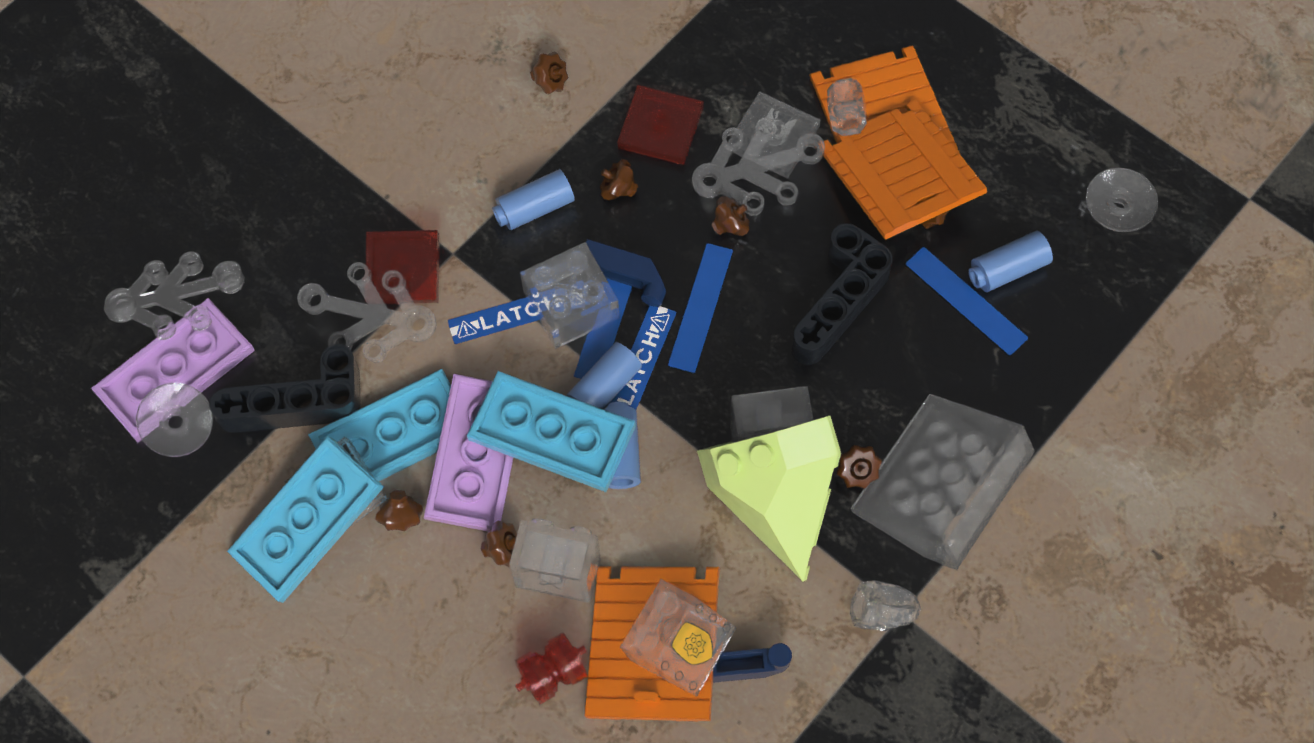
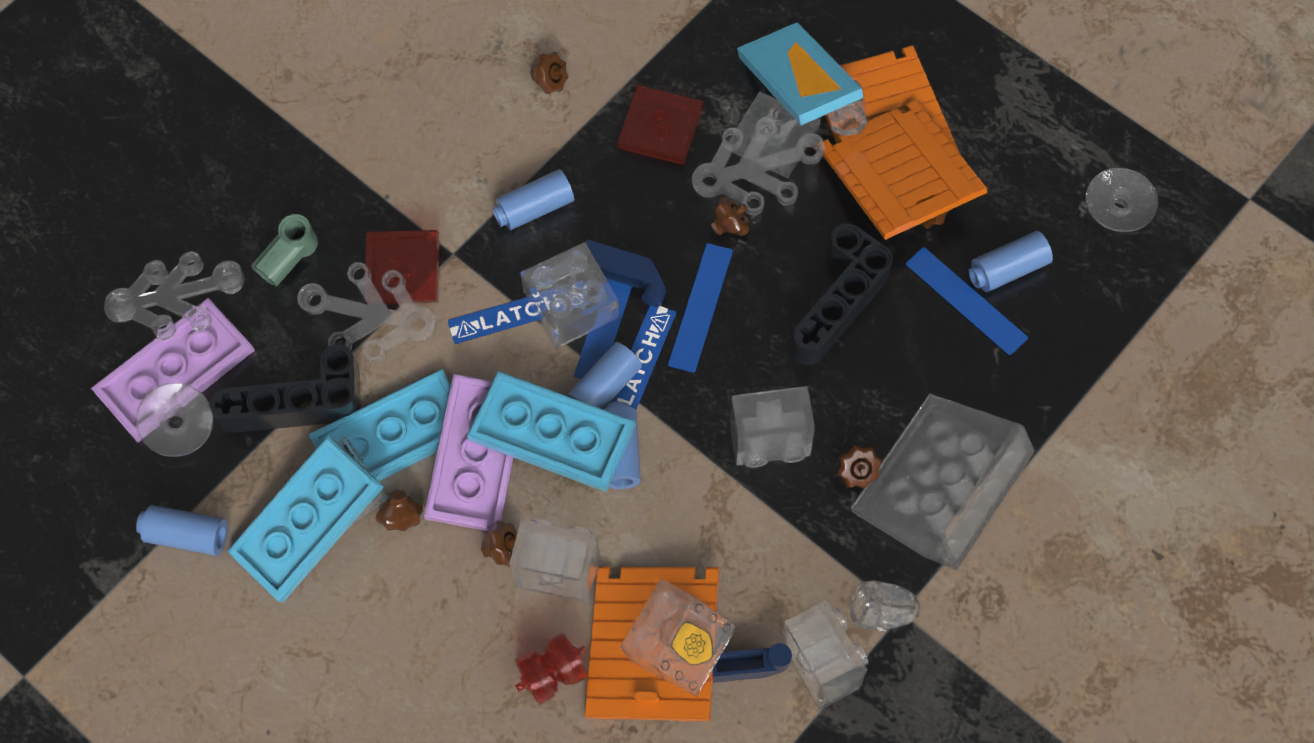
reddish brown piece [599,159,638,200] -> none
yellowish green wedge [697,416,841,582] -> none
none -> medium blue brick [136,505,228,556]
none -> sand green piece [251,214,318,286]
none -> medium azure tile [737,23,863,125]
none -> clear brick [781,599,868,710]

